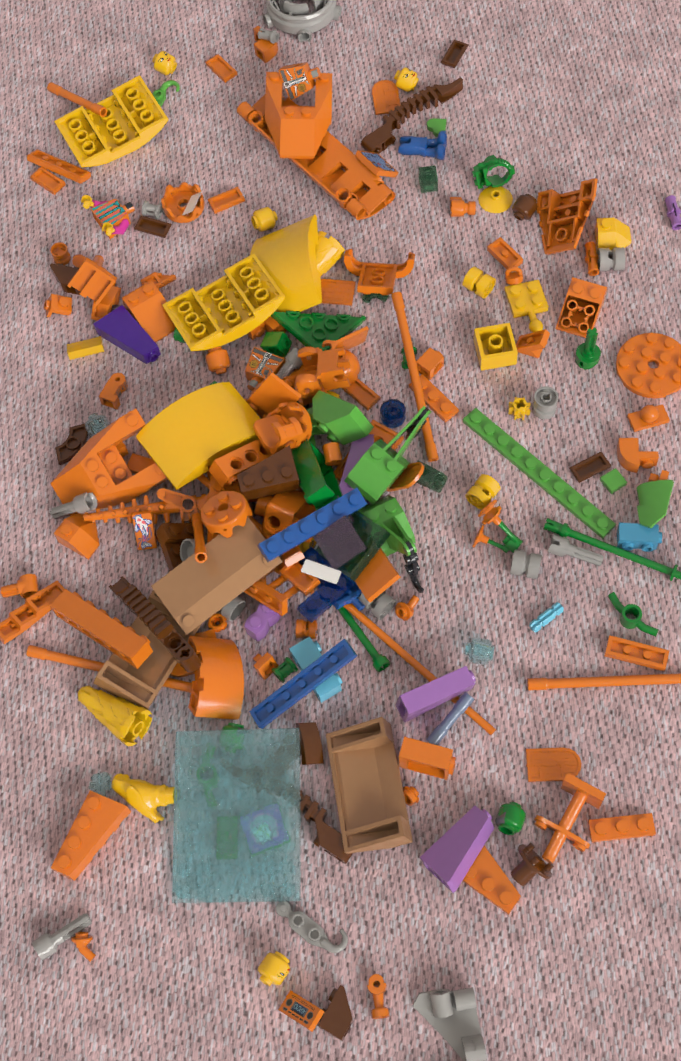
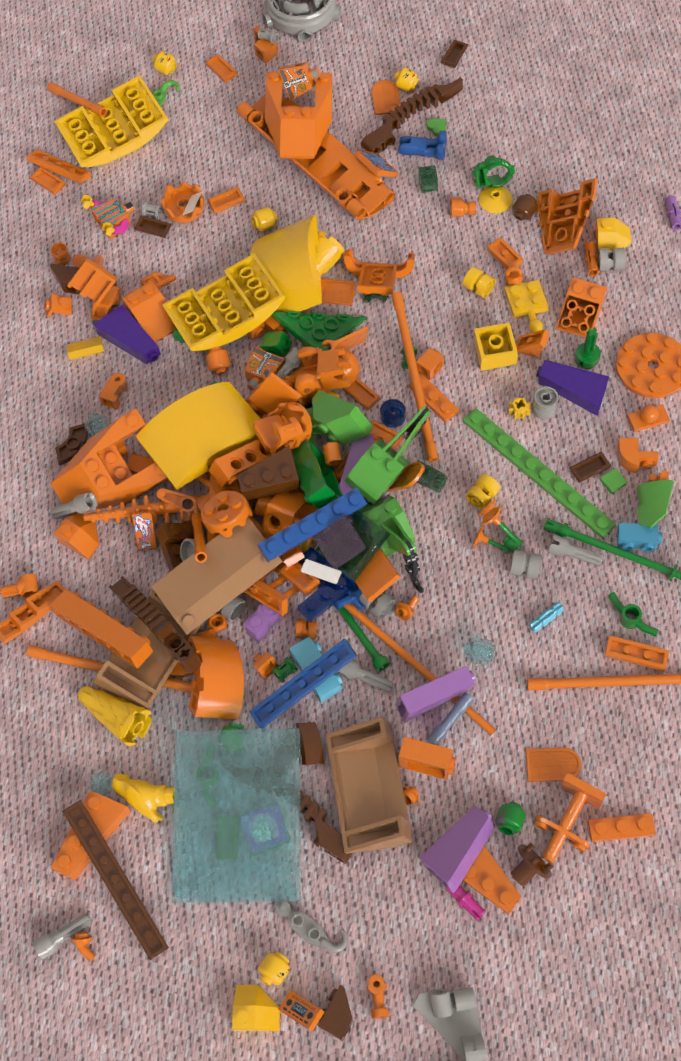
none -> reddish brown tile [62,800,169,960]
none -> yellow slope [232,985,280,1032]
none -> light grey piece [338,659,394,693]
none -> dark pink pin [445,885,486,921]
none -> dark purple slope [536,360,609,416]

